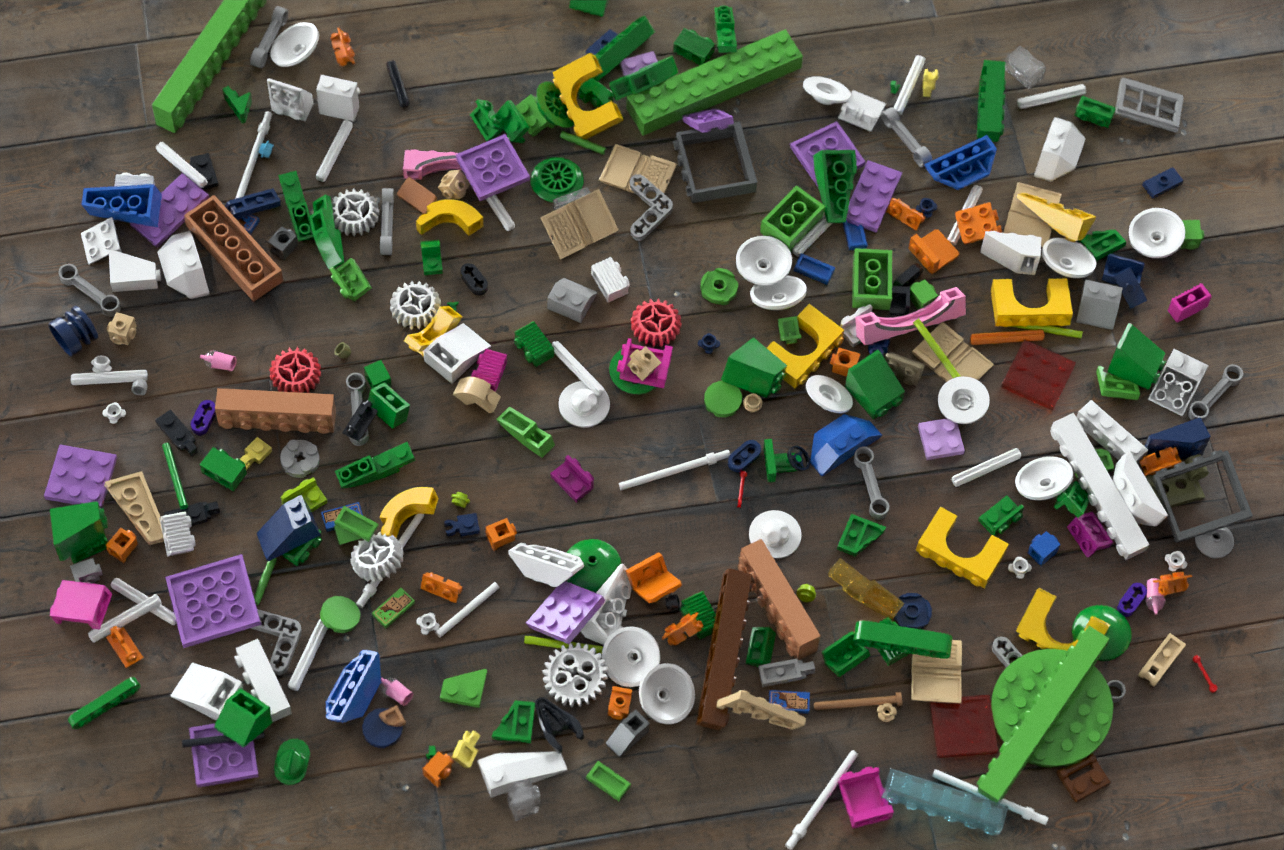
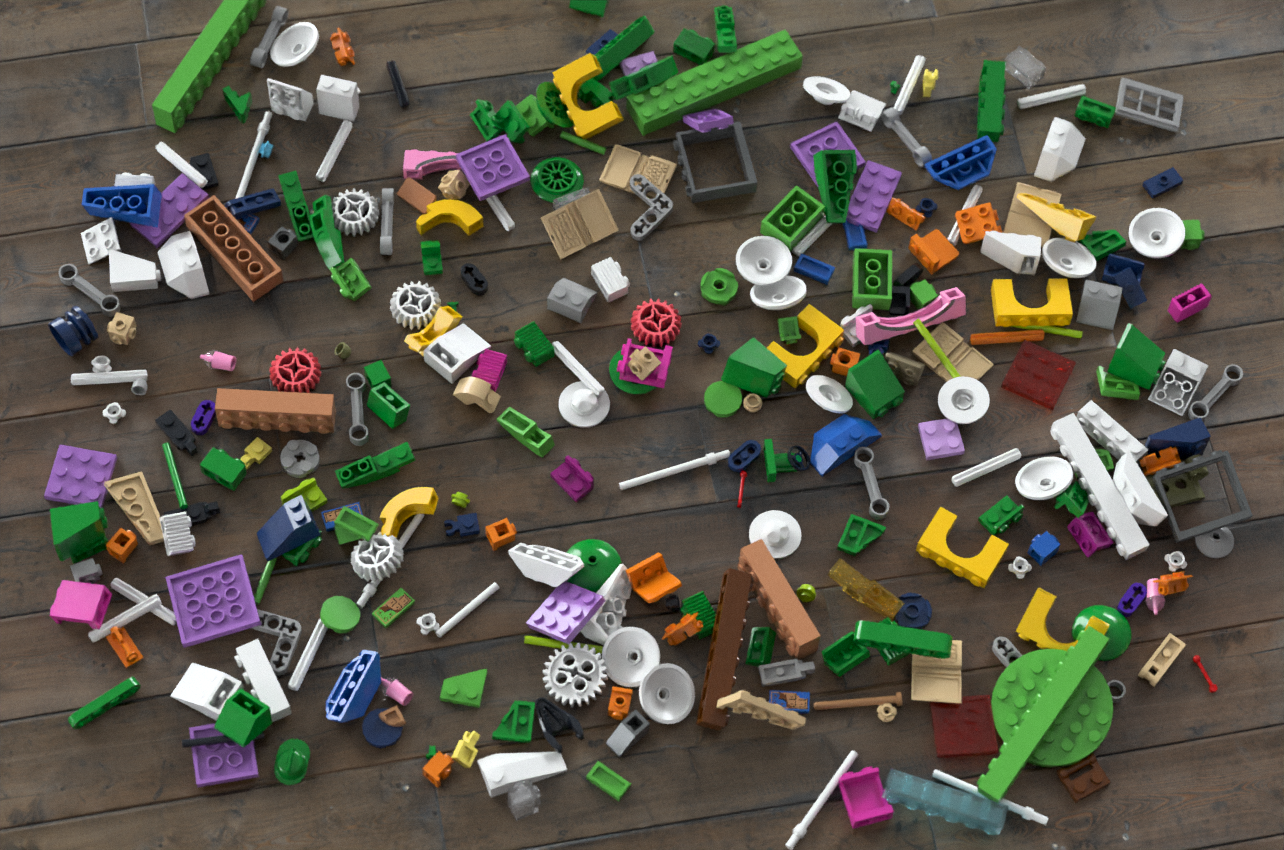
black hinge [342,401,378,442] -> none
orange hinge [420,572,463,603] -> none

